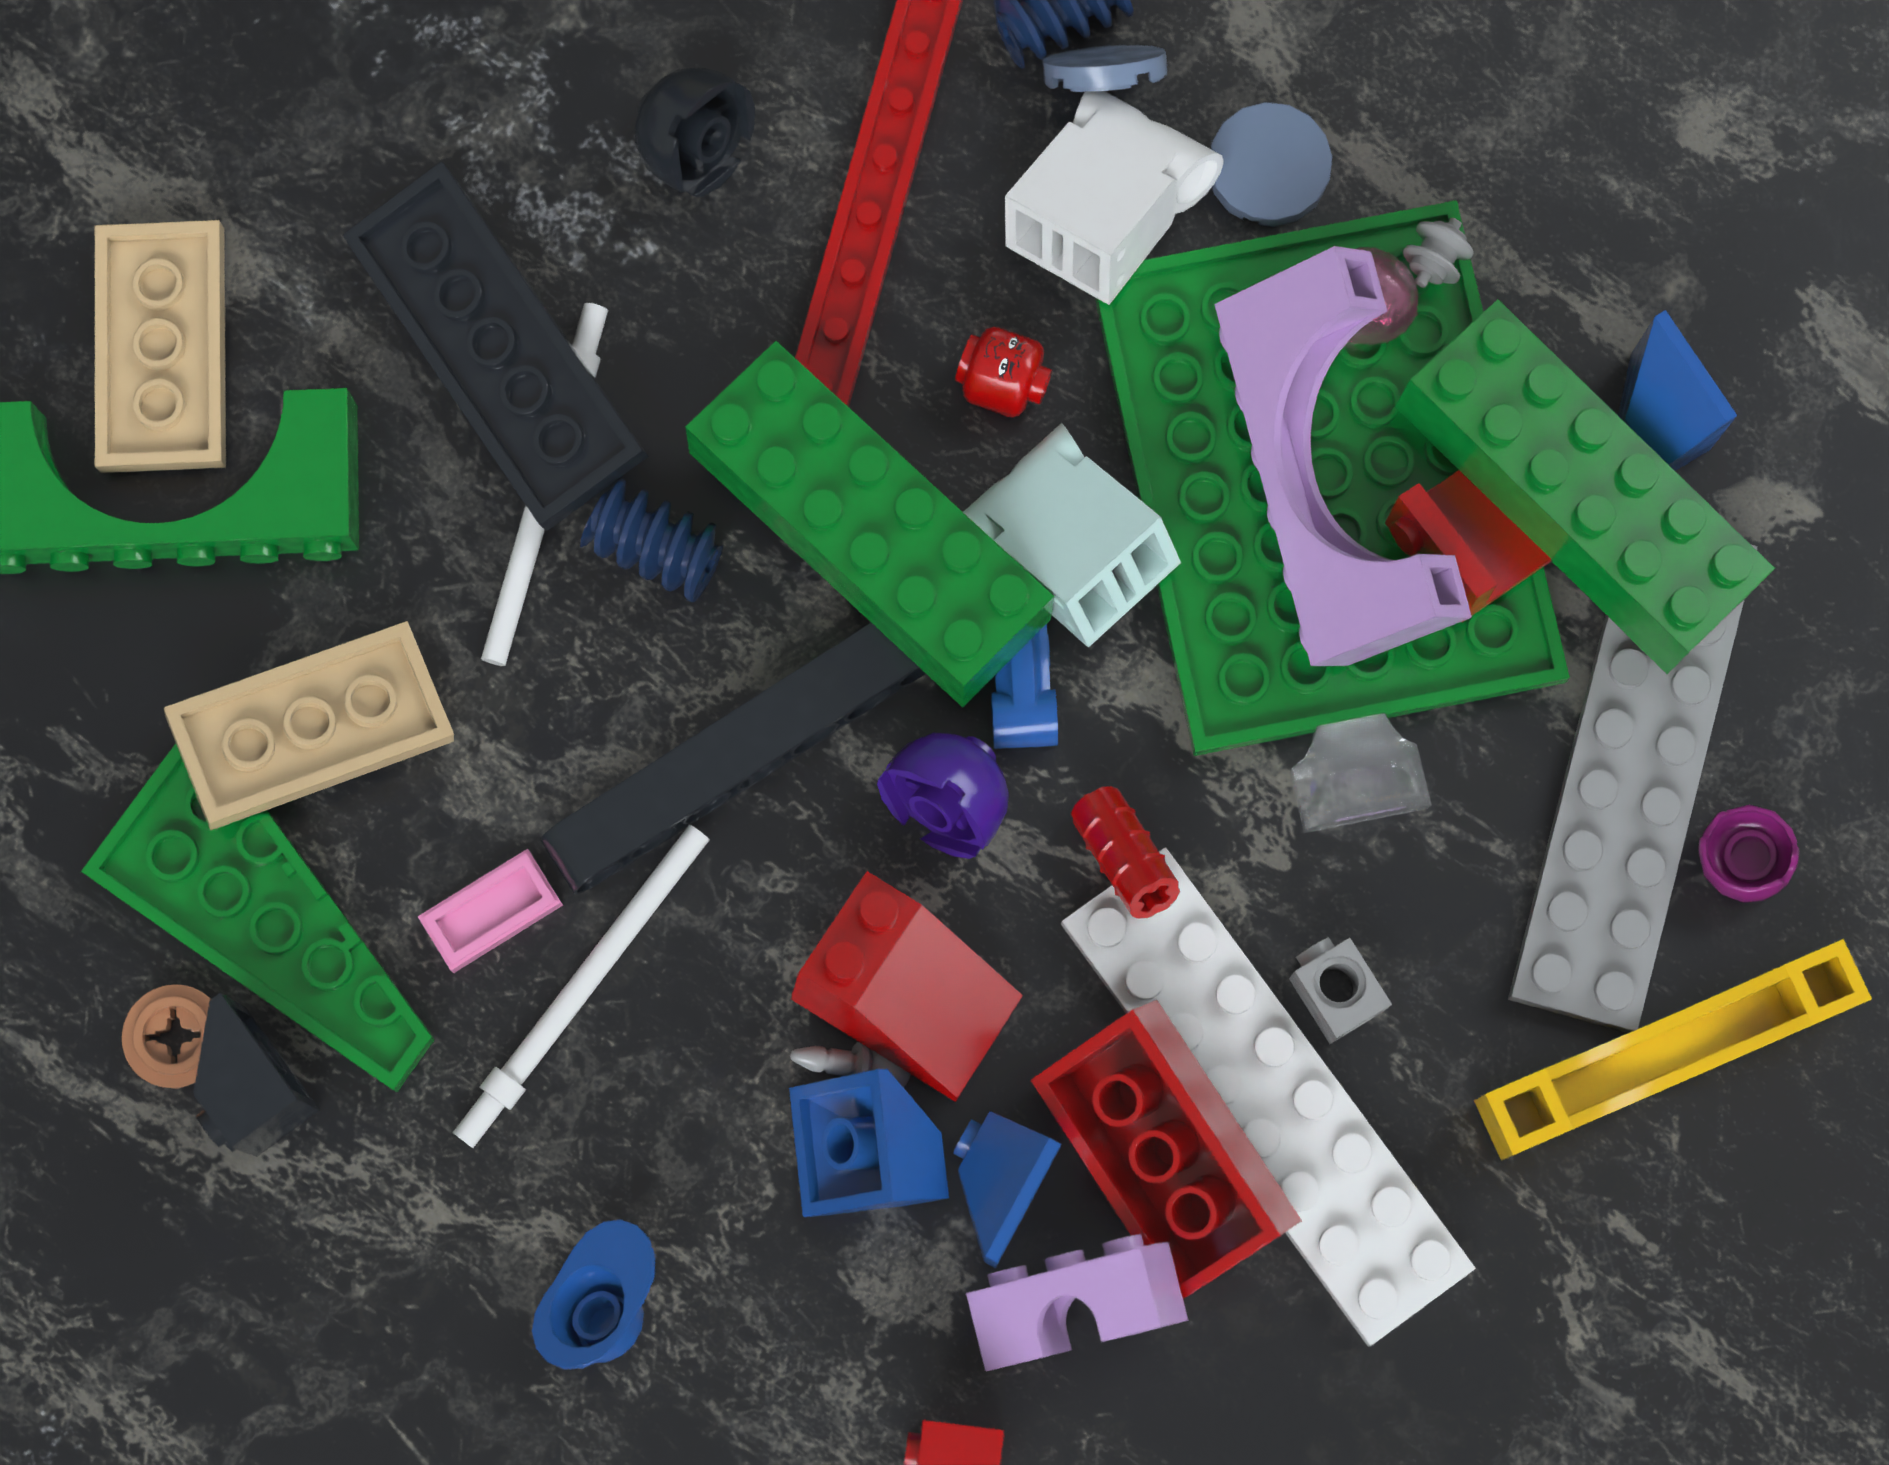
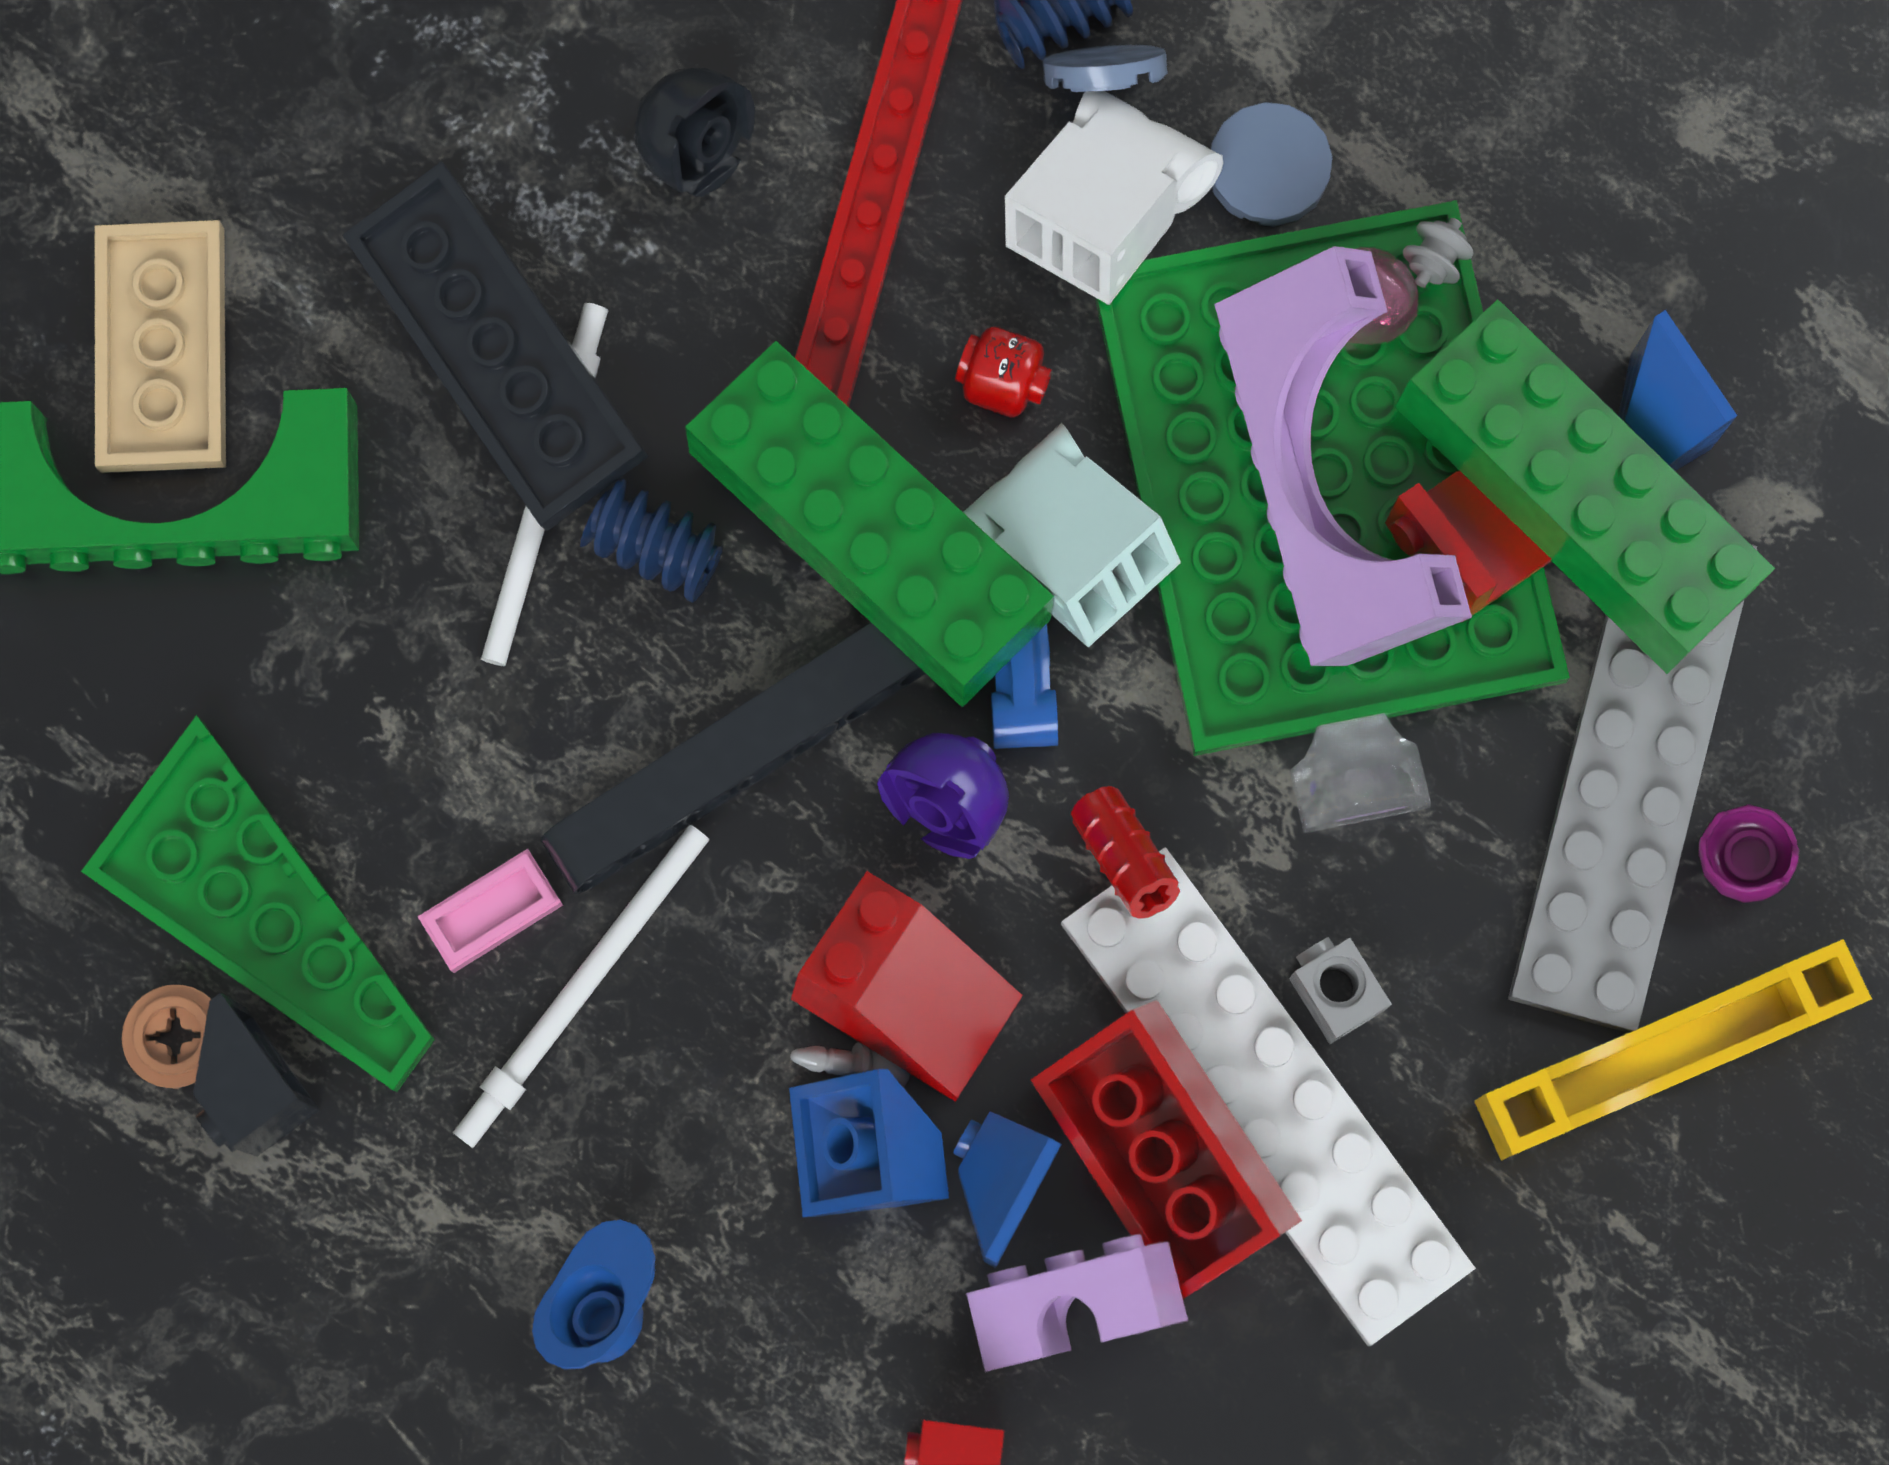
tan plate [164,621,454,831] -> none

